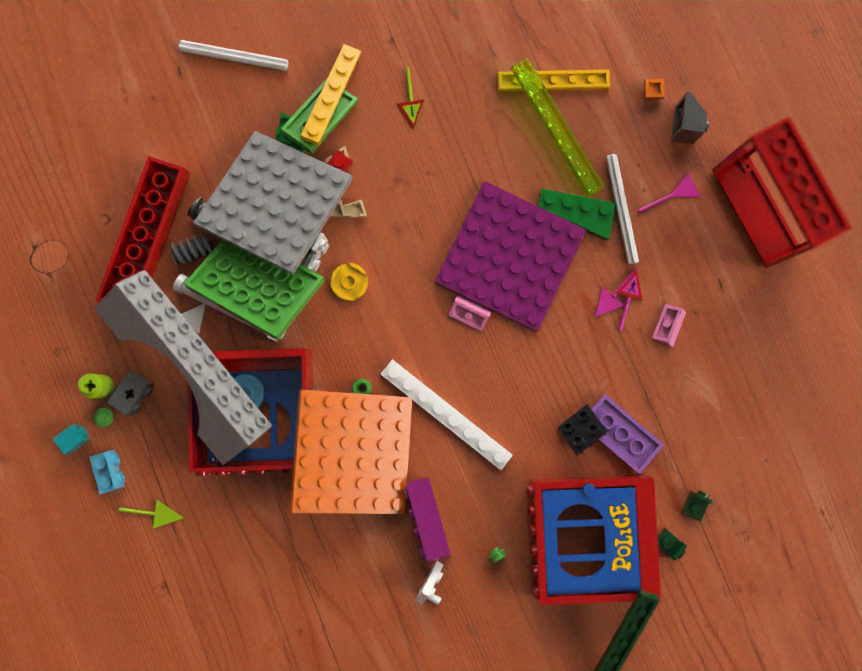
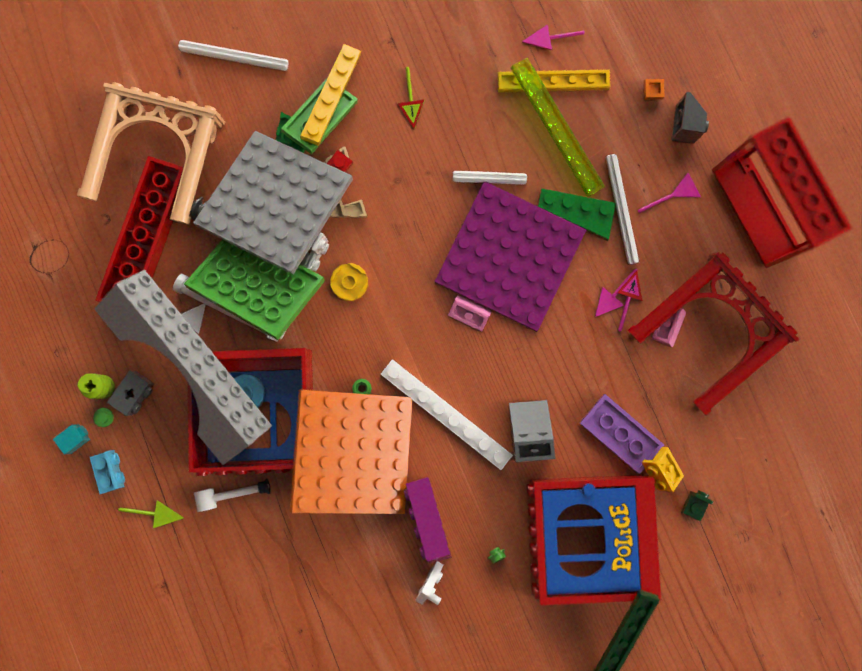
dark grey piece [170,232,214,266] -> none
black hinge [557,404,608,456] -> none
dark green bracket [658,528,687,561] -> none
none -> light nougat arch [77,82,225,225]
none -> white piece [194,478,271,512]
none -> white axle [453,171,527,185]
none -> slope [509,400,555,462]
none -> dark pink piece [522,25,585,50]
none -> red arch [628,252,800,416]
none -> yellow bracket [642,447,684,492]

